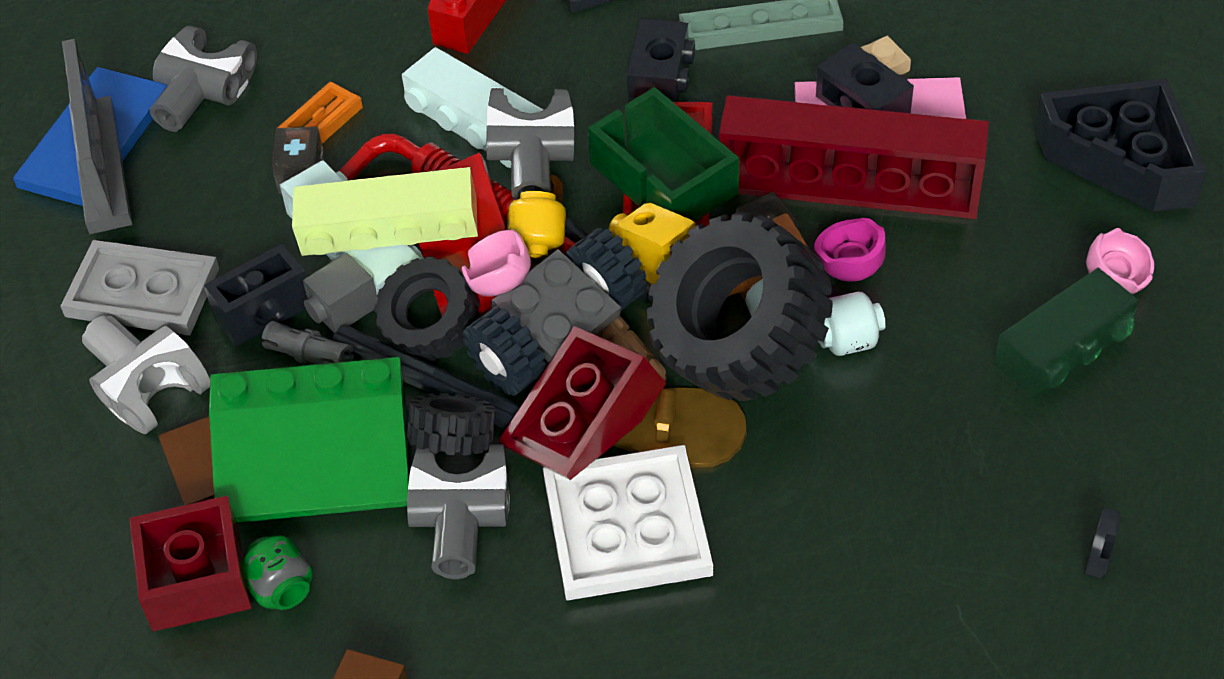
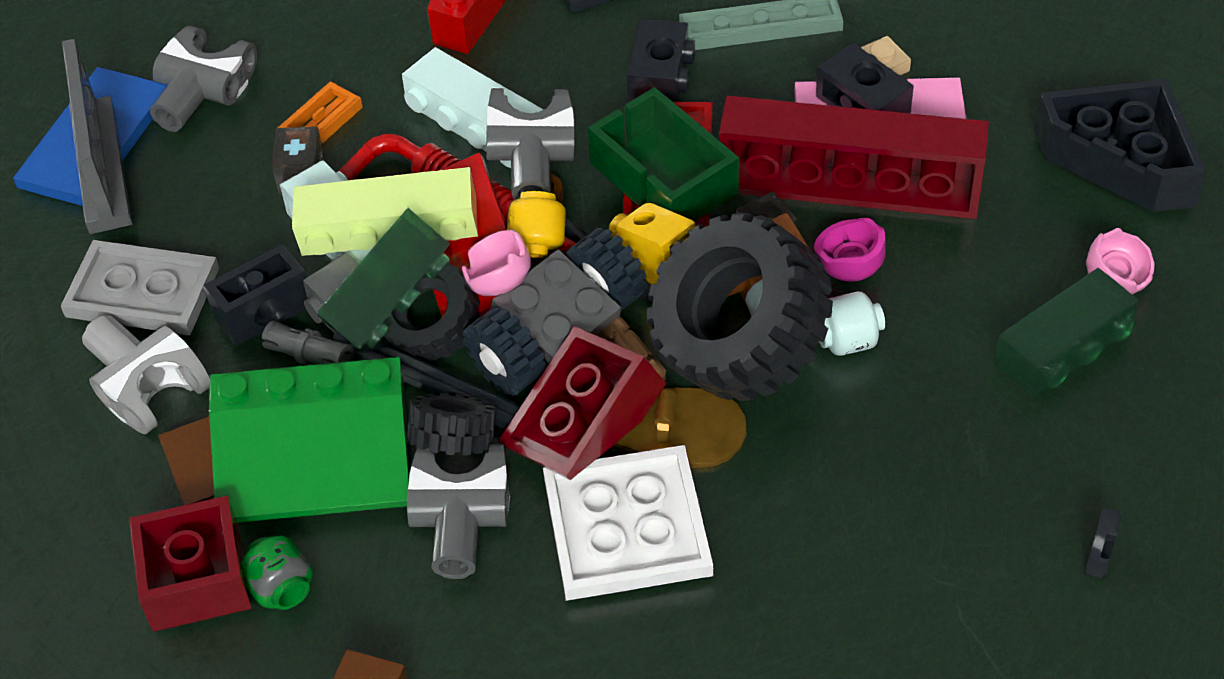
none -> clear green brick [316,208,450,351]

